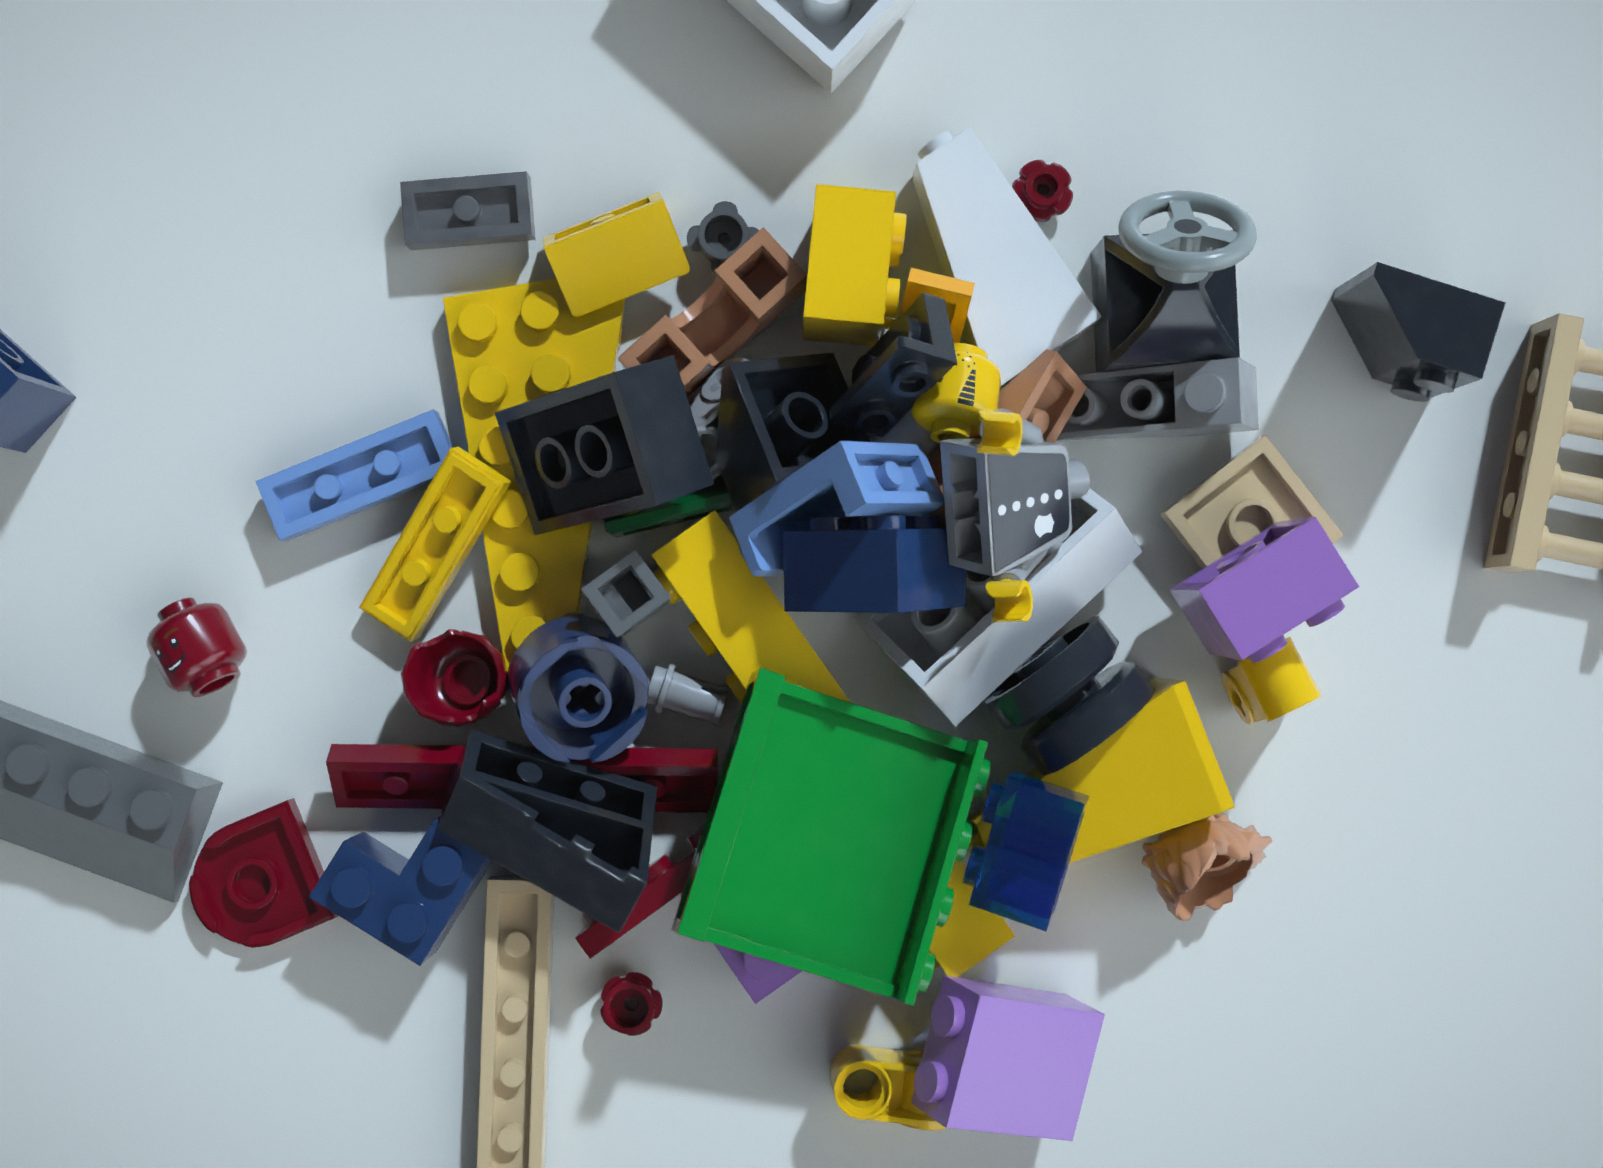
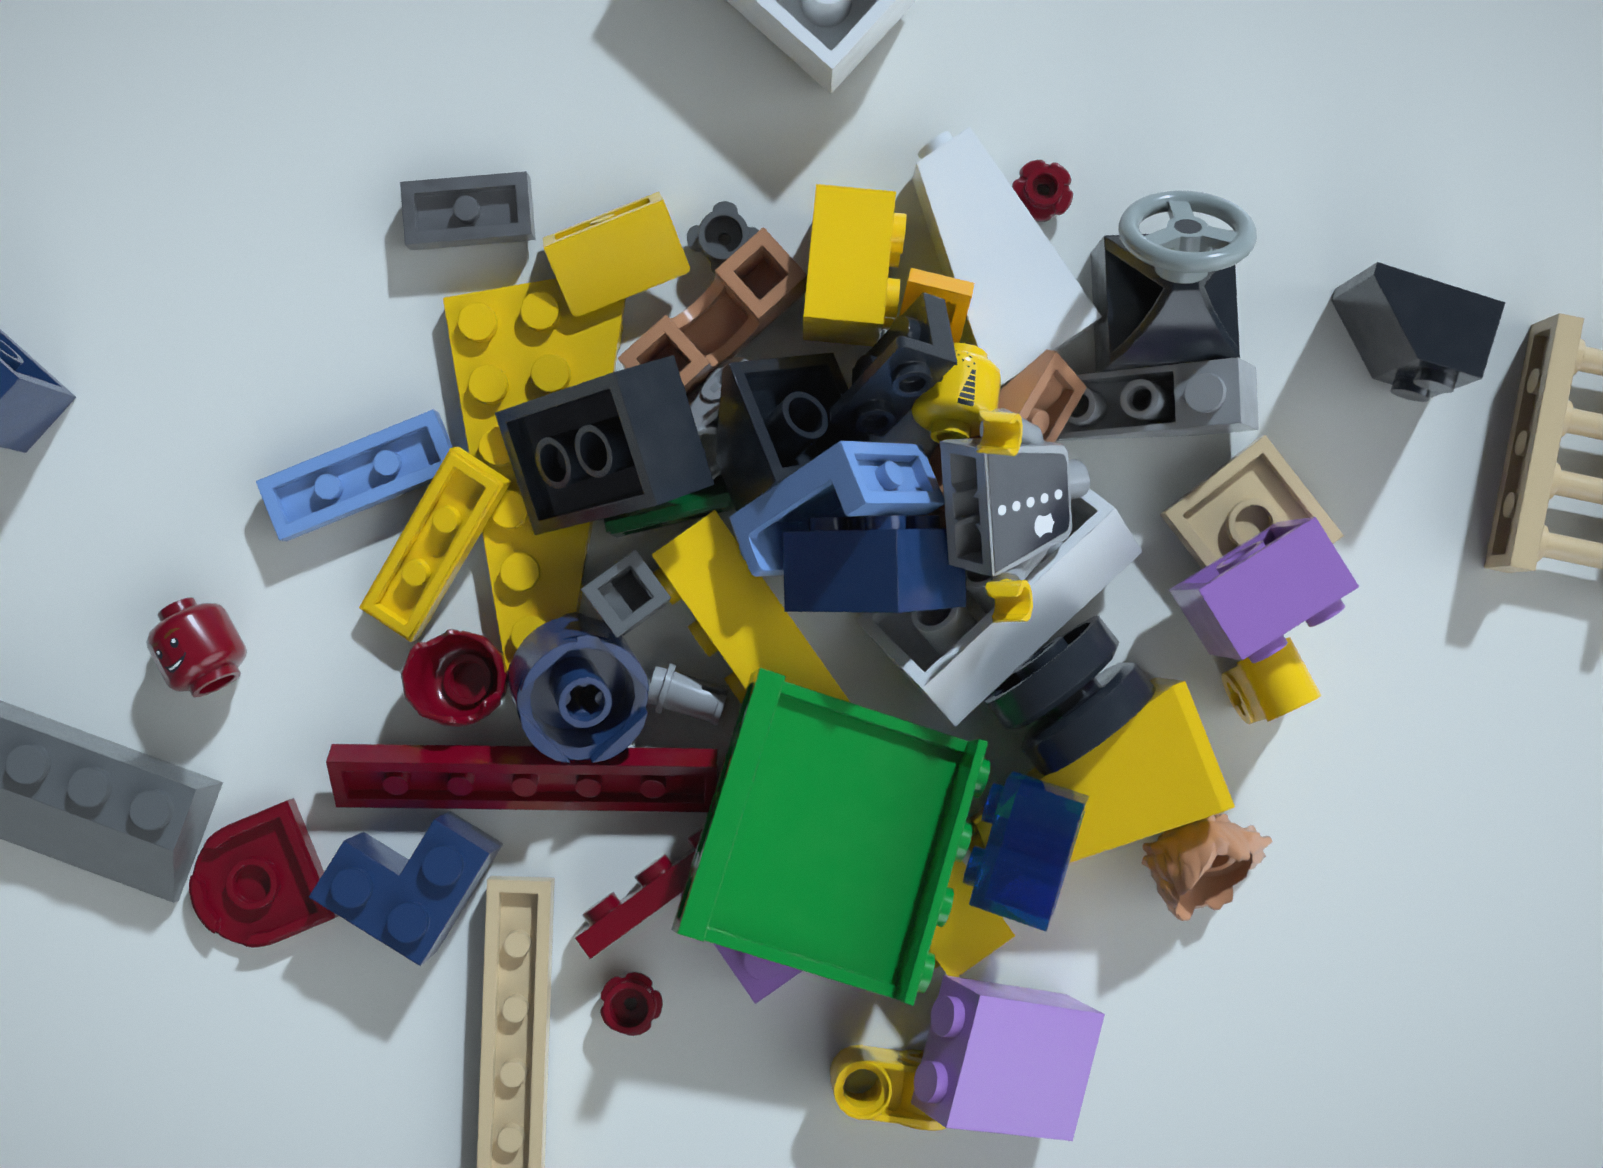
black wedge [437,730,657,934] -> none

